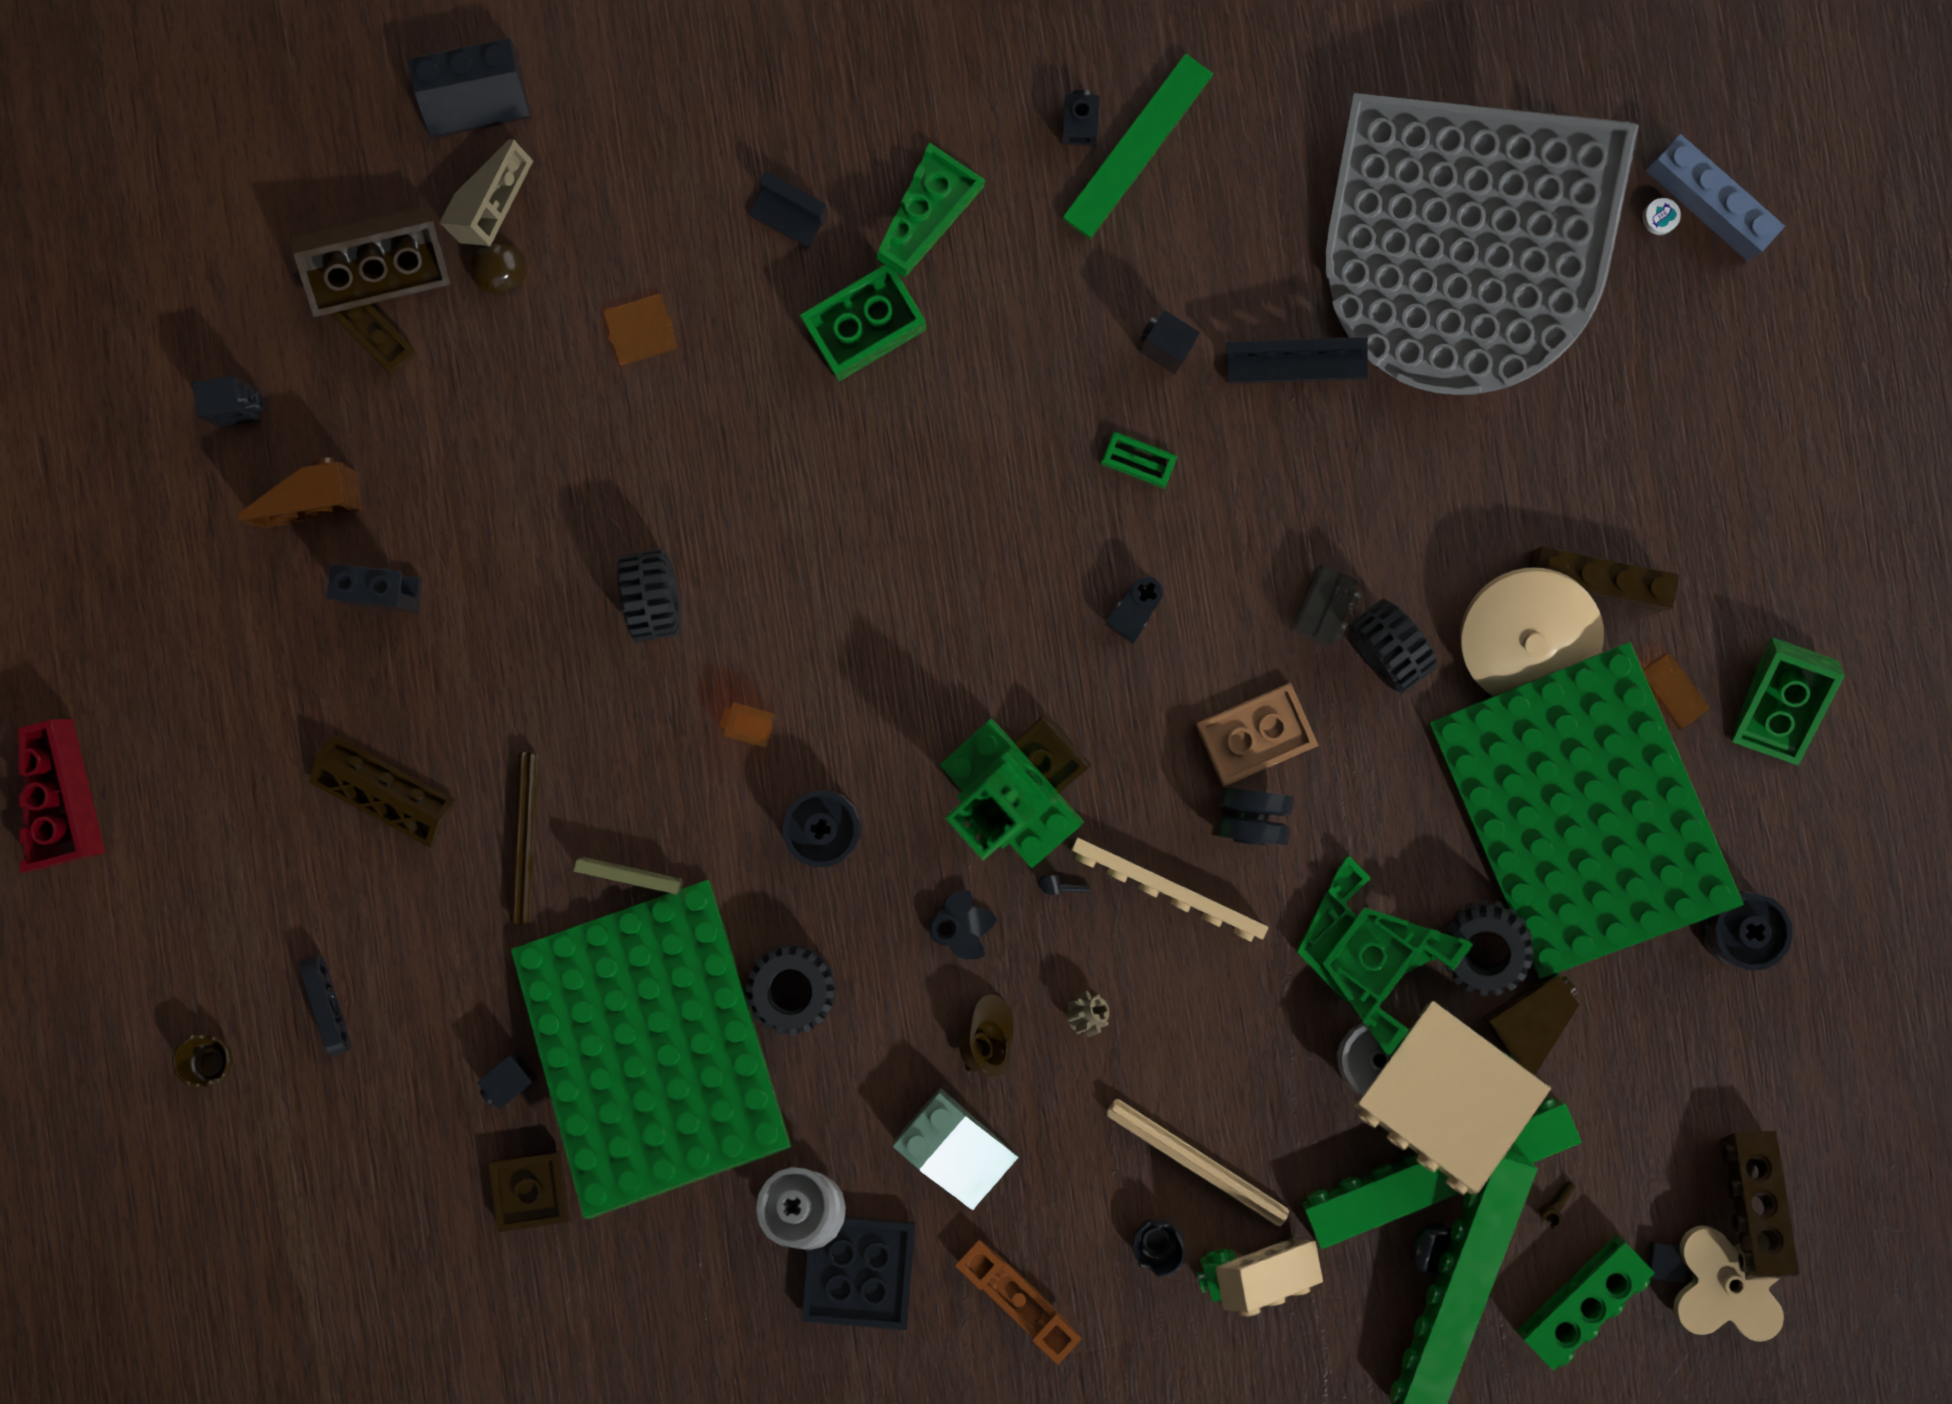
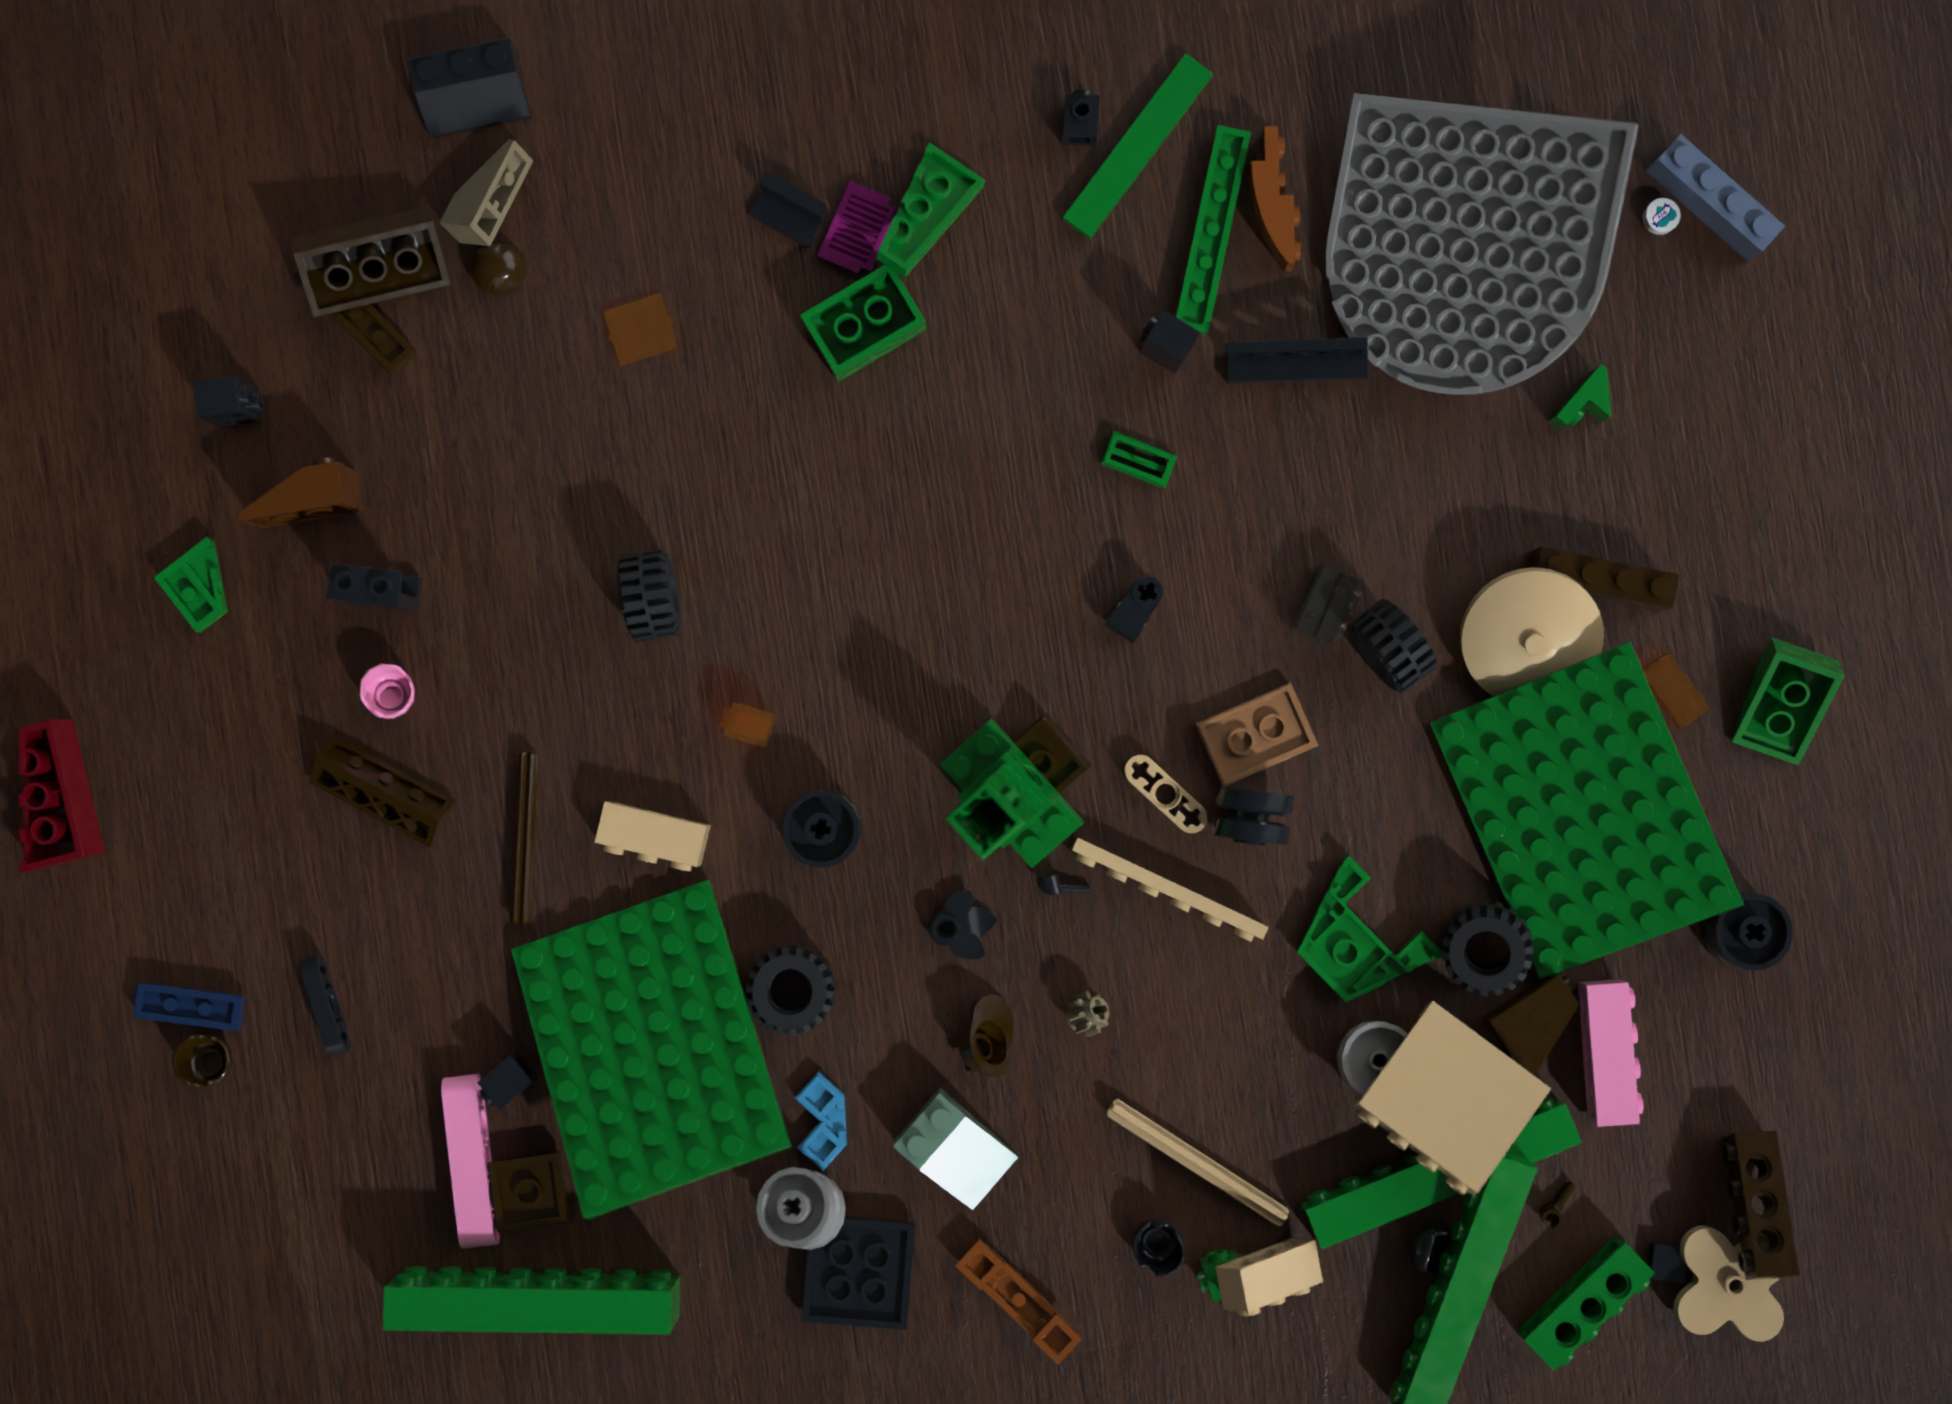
olive tile [574,857,684,894] -> none
green wing [1322,908,1473,1056] -> none
none -> dark blue plate [133,982,246,1031]
none -> green wing [154,537,228,633]
none -> bright pink hair [359,663,415,719]
none -> green brick [383,1266,680,1334]
none -> bright pink beam [441,1074,500,1249]
none -> tan brick [594,801,711,872]
none -> dark azure tile [795,1071,847,1171]
none -> magenta window [817,181,898,275]
none -> tan beam [1124,755,1207,833]
none -> green plate [1176,125,1251,336]
none -> dark orange slope [1247,126,1301,272]
none -> green slope [1548,364,1611,430]
none -> bright pink brick [1577,979,1643,1127]

